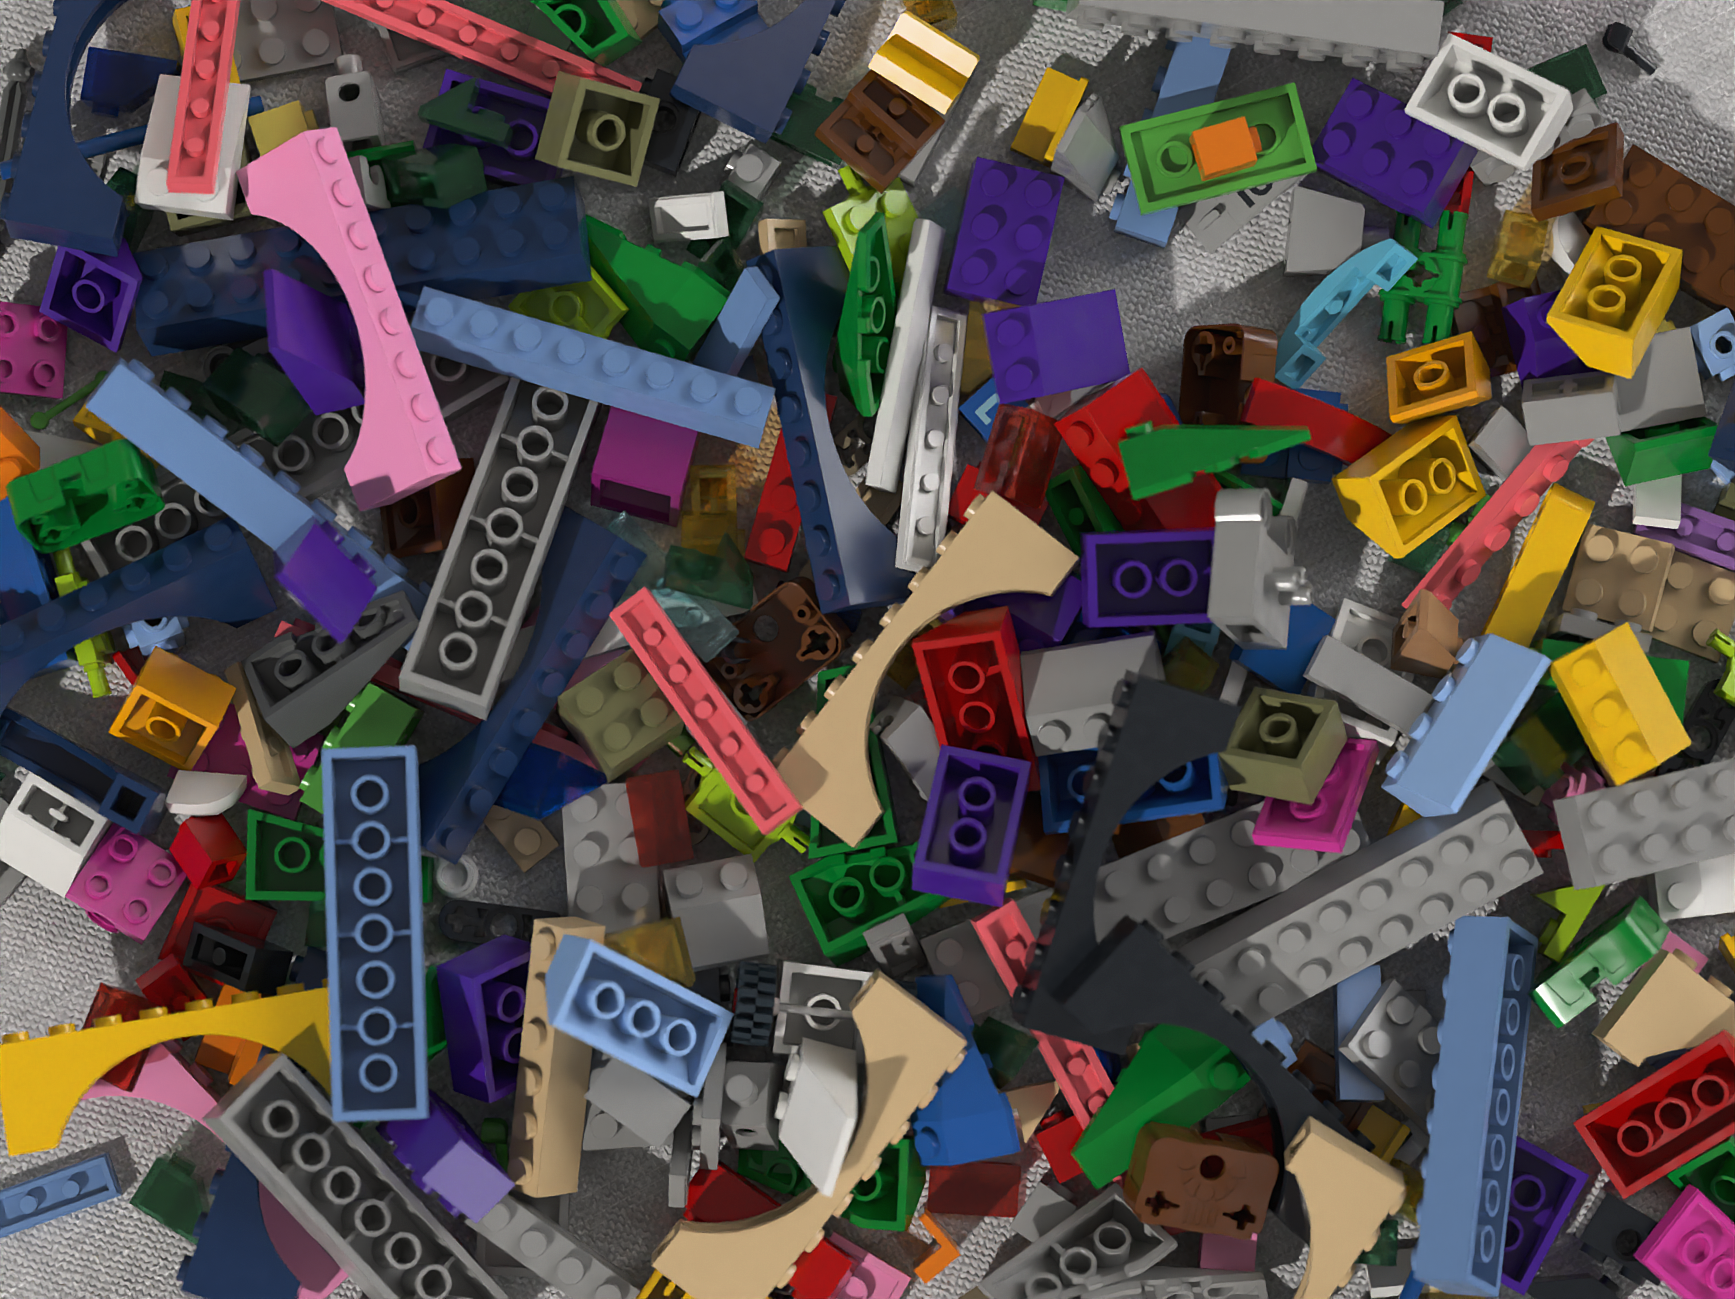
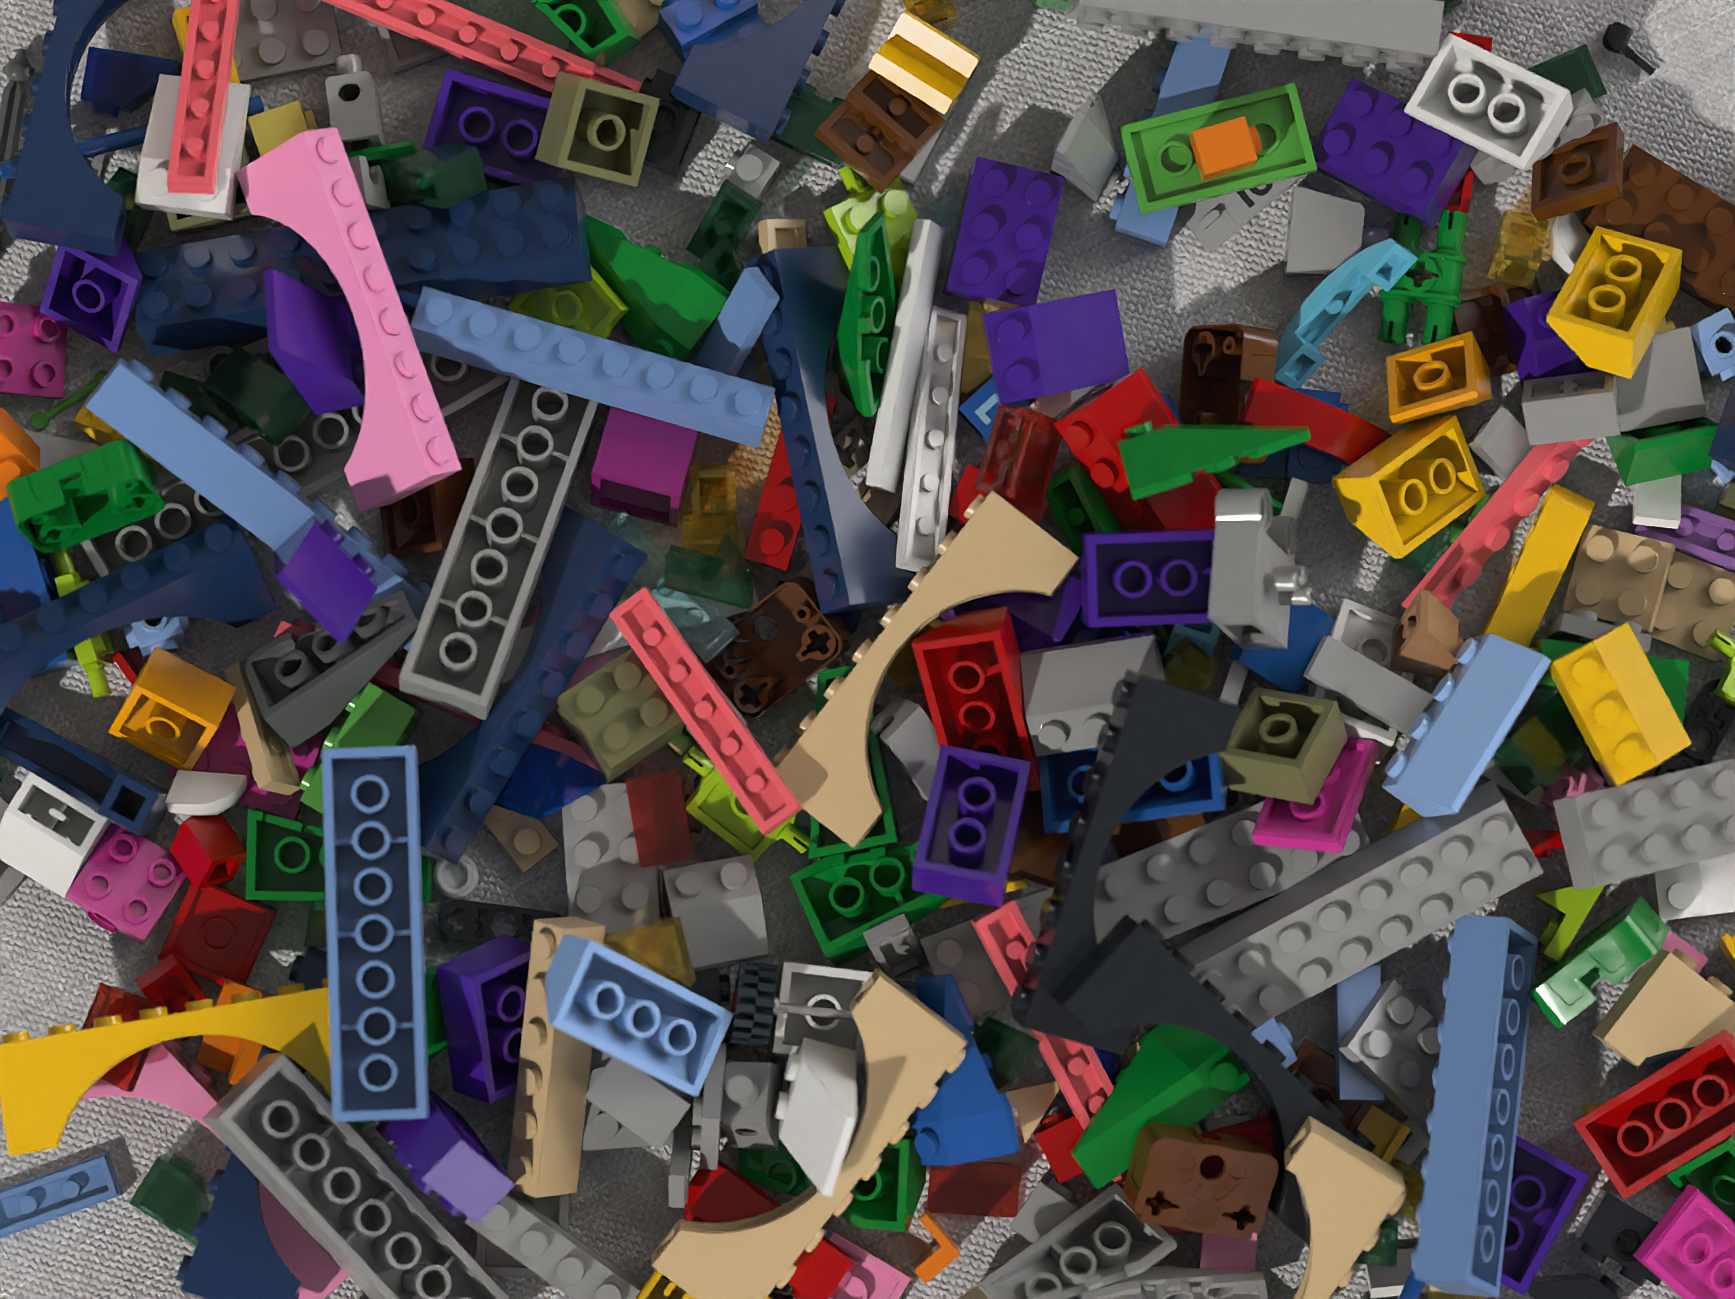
black slope [182,922,294,995] -> none
clear green slope [417,77,513,149] -> none
bright green hand [481,1118,509,1173] -> none
white tile [648,191,729,243] -> none
yellow panel [1010,67,1089,168] -> none

